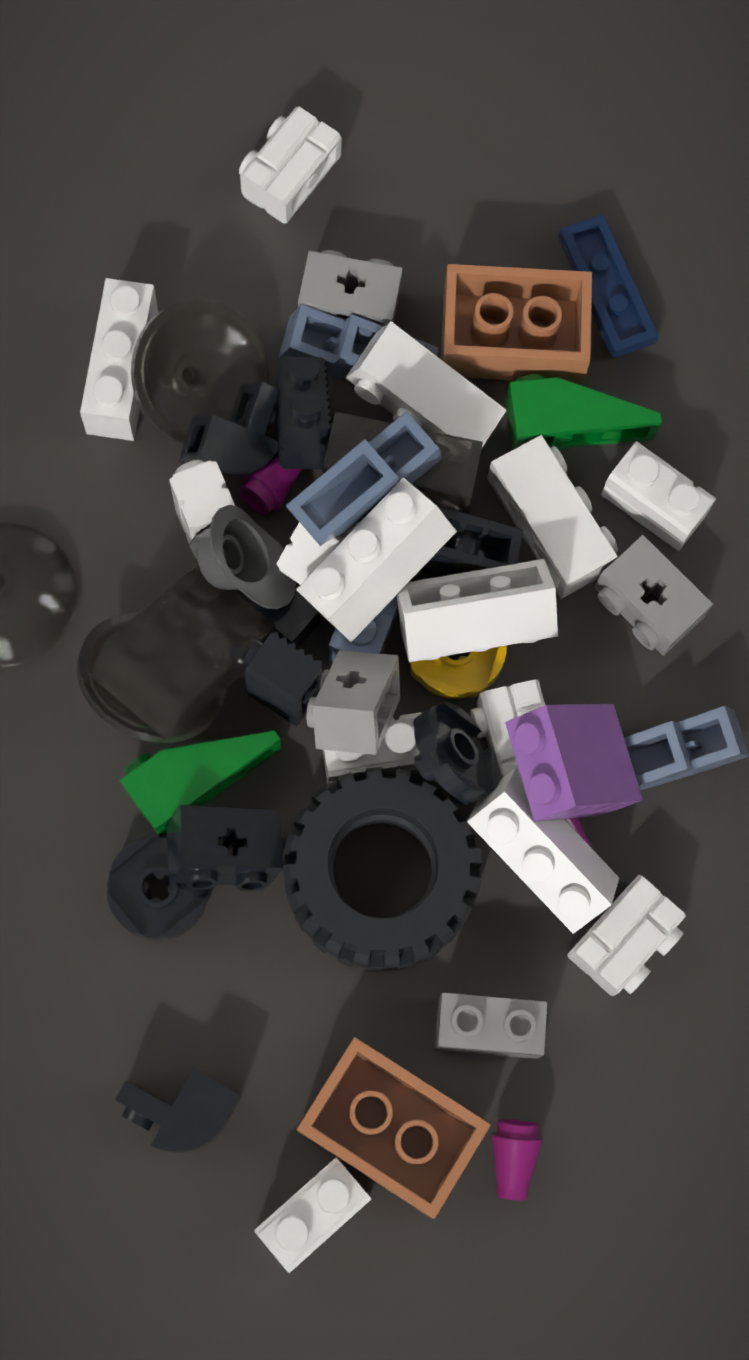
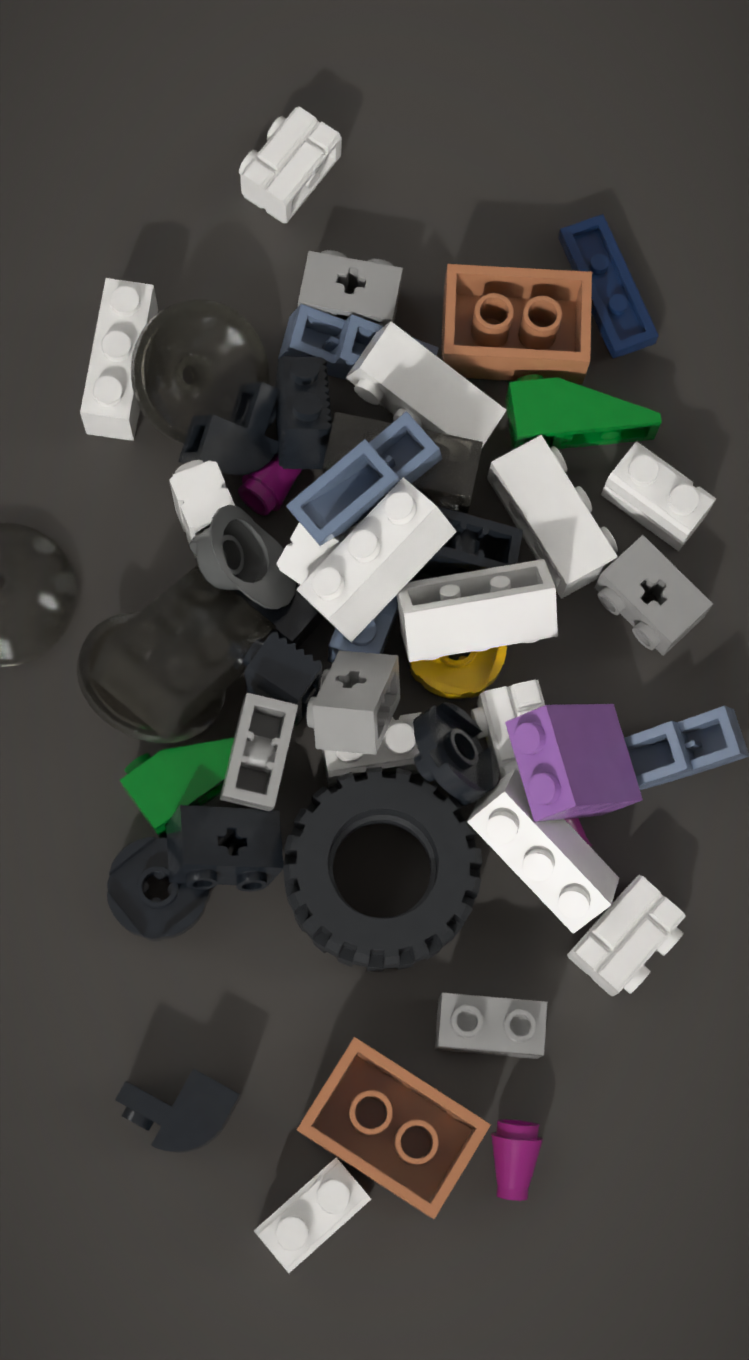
none -> light grey brick [219,693,298,812]

